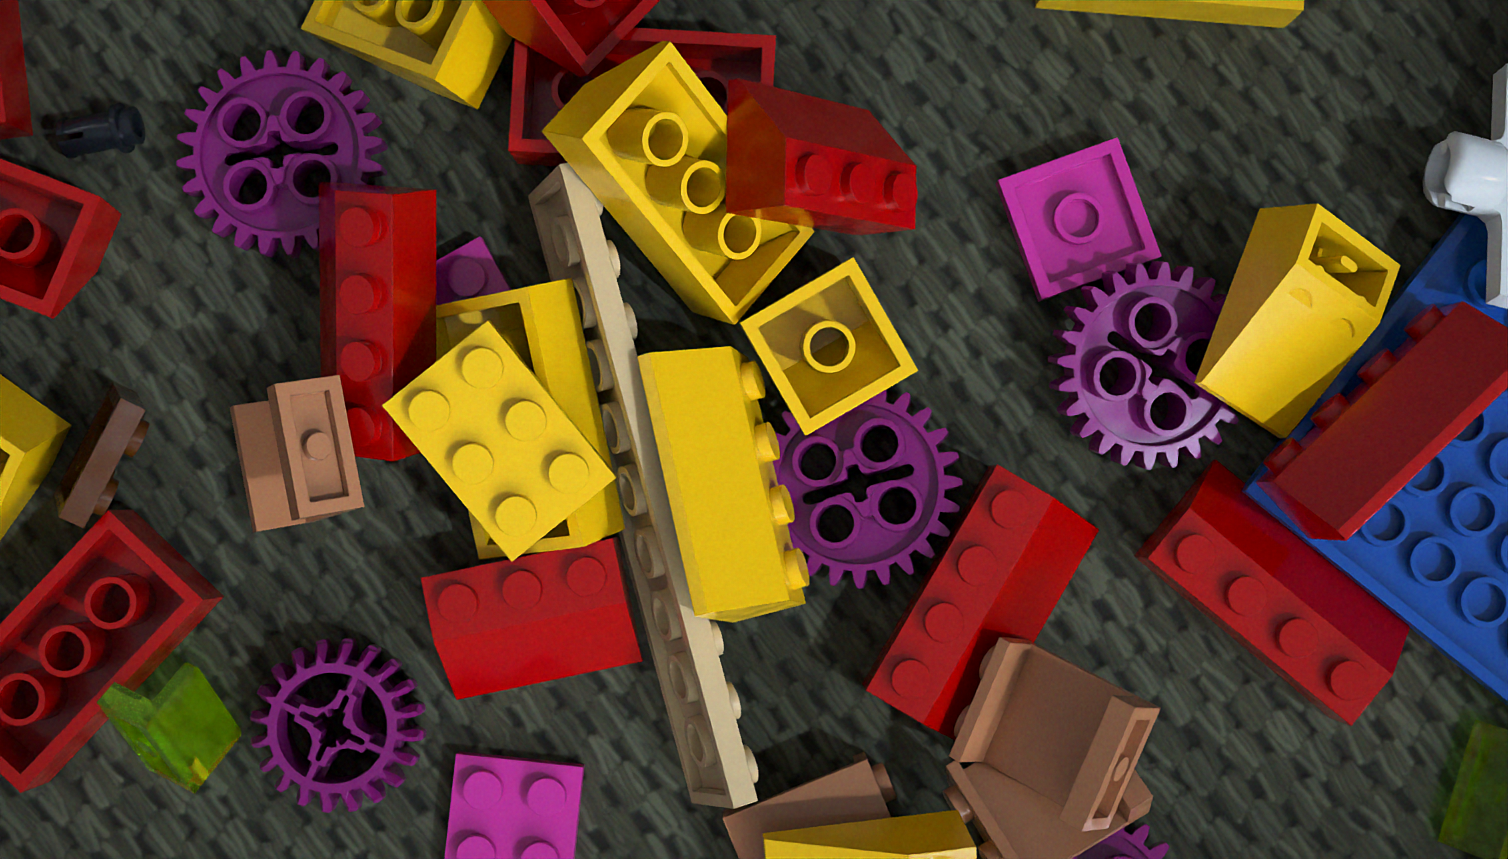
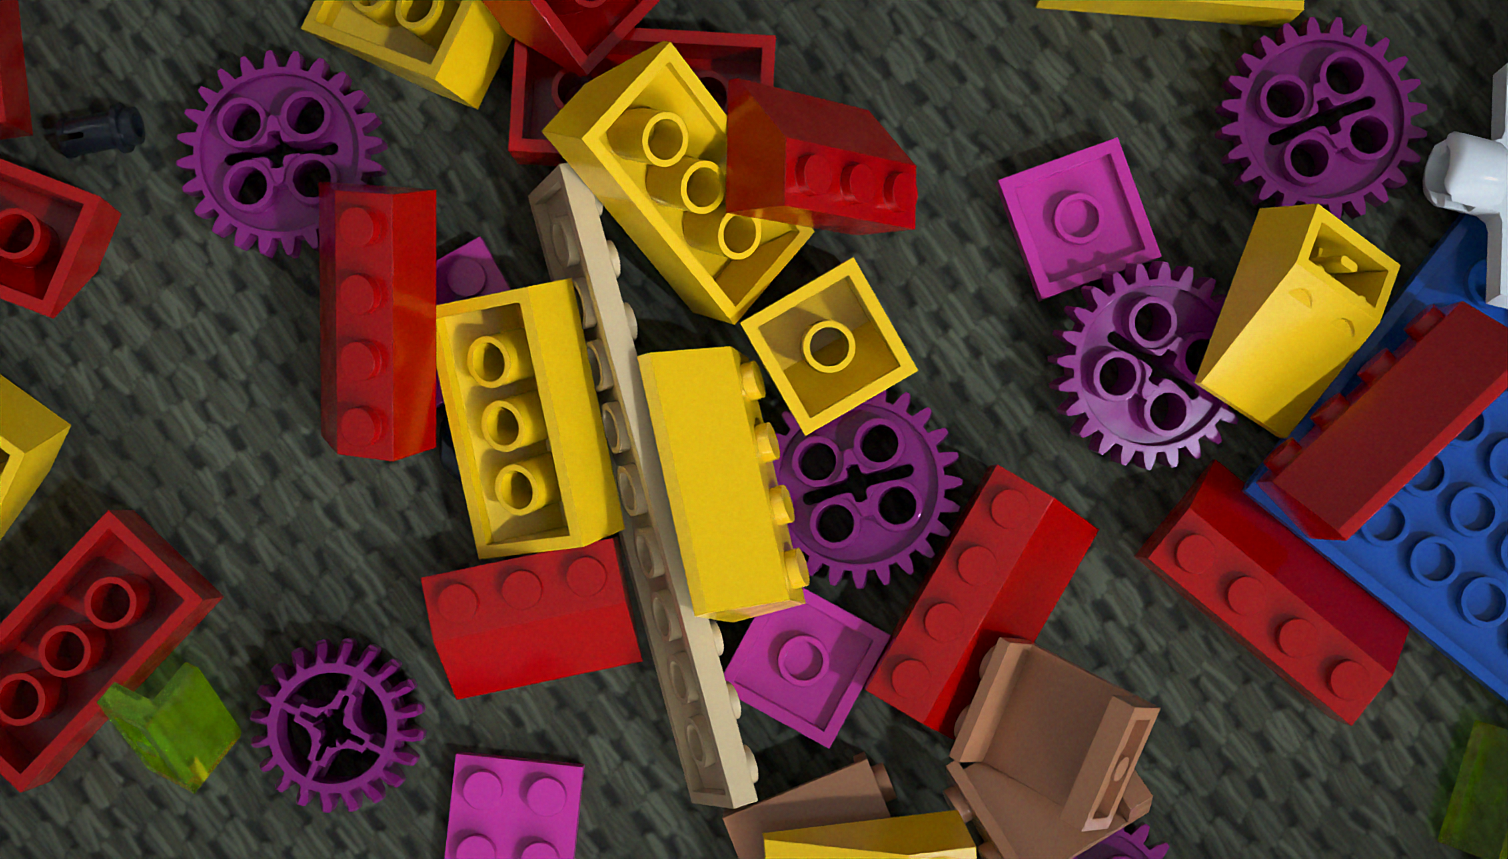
reddish brown plate [54,382,150,528] -> none
nougat panel [230,375,364,533] -> none
yellow plate [382,319,617,562] -> none
none -> dark pink plate [724,587,891,749]
none -> magenta gear [1215,17,1428,220]

